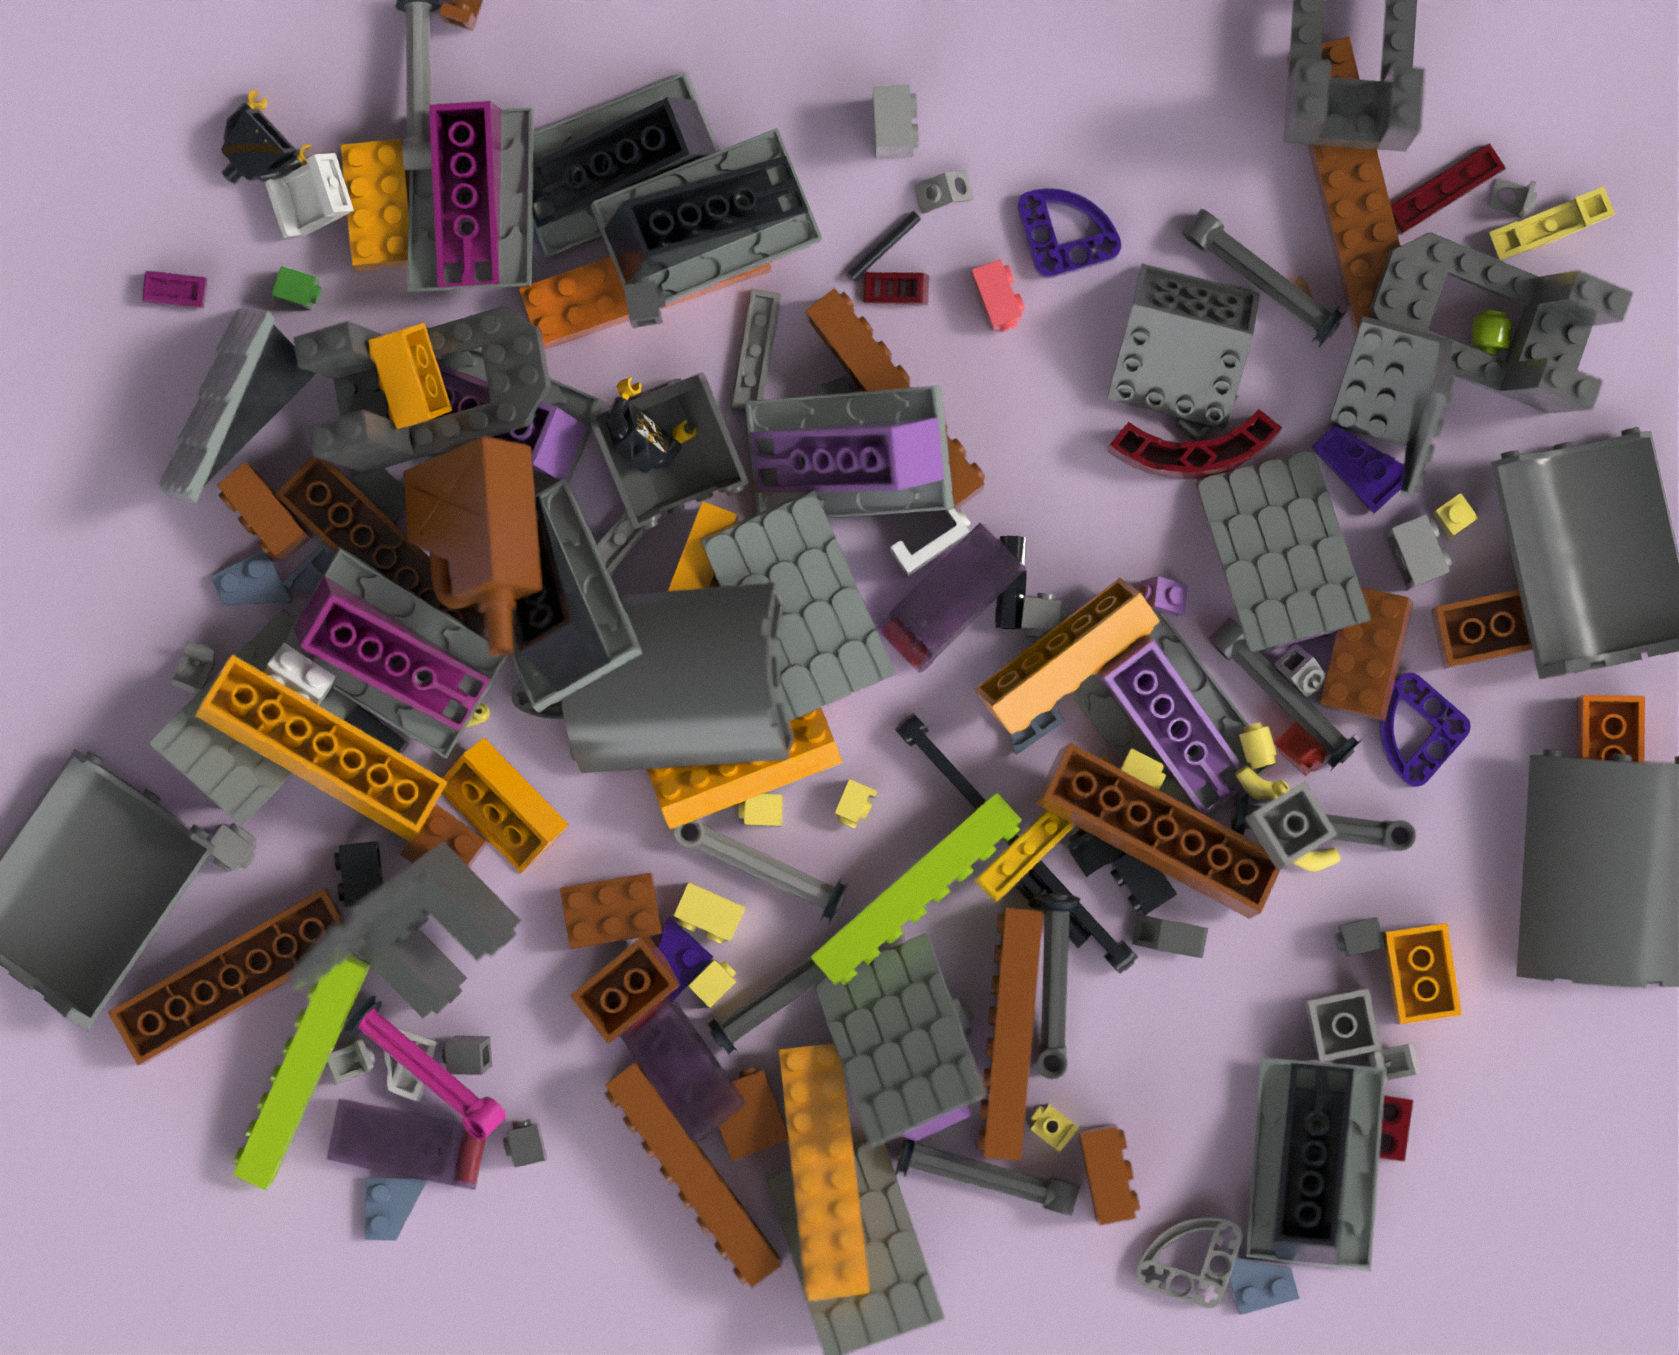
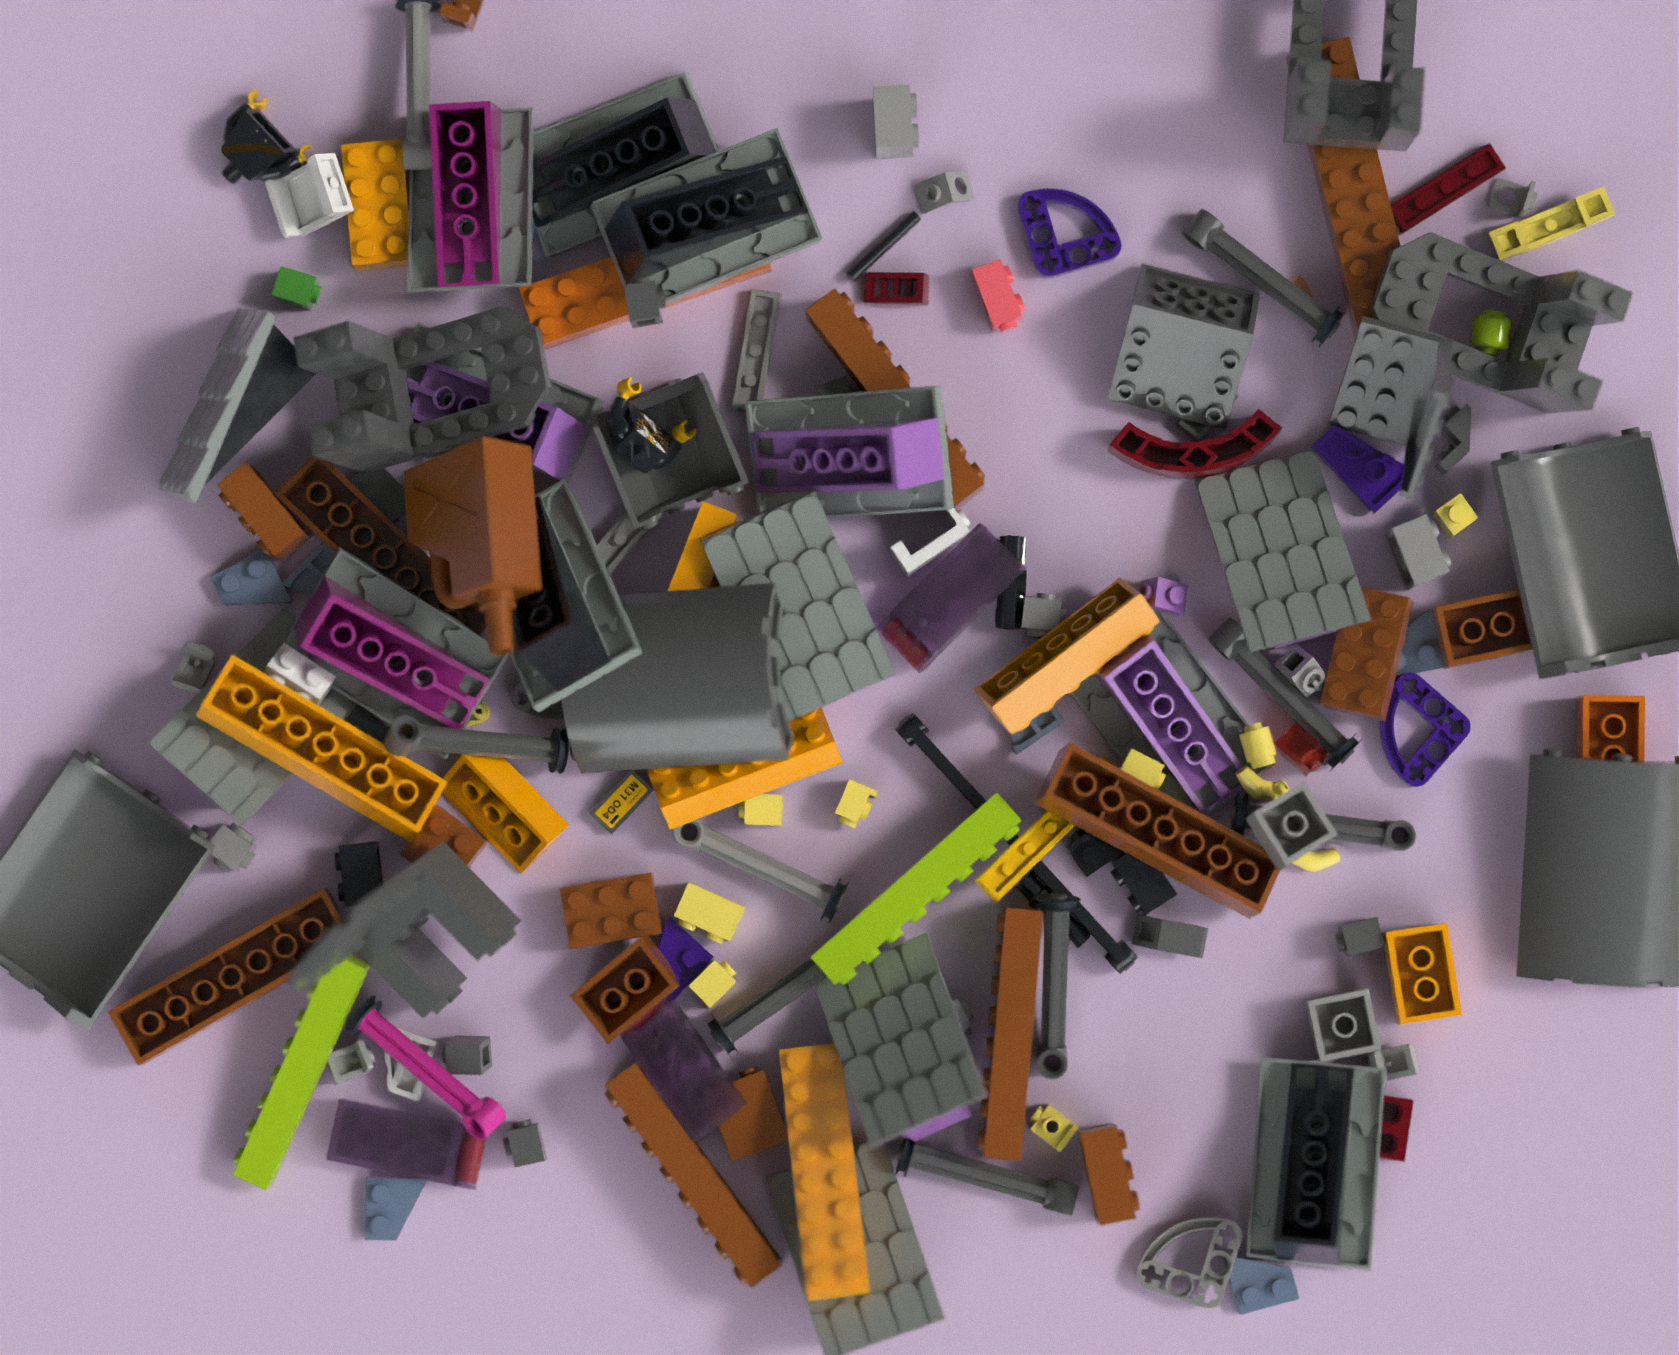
magenta plate [142,270,208,309] -> none
light orange brick [368,322,452,429] -> none
none -> dark grey piece [383,715,569,774]
none -> tile [590,770,654,834]
none -> sand blue wing [1396,610,1444,677]
none -> dark grey slope [1435,404,1471,475]

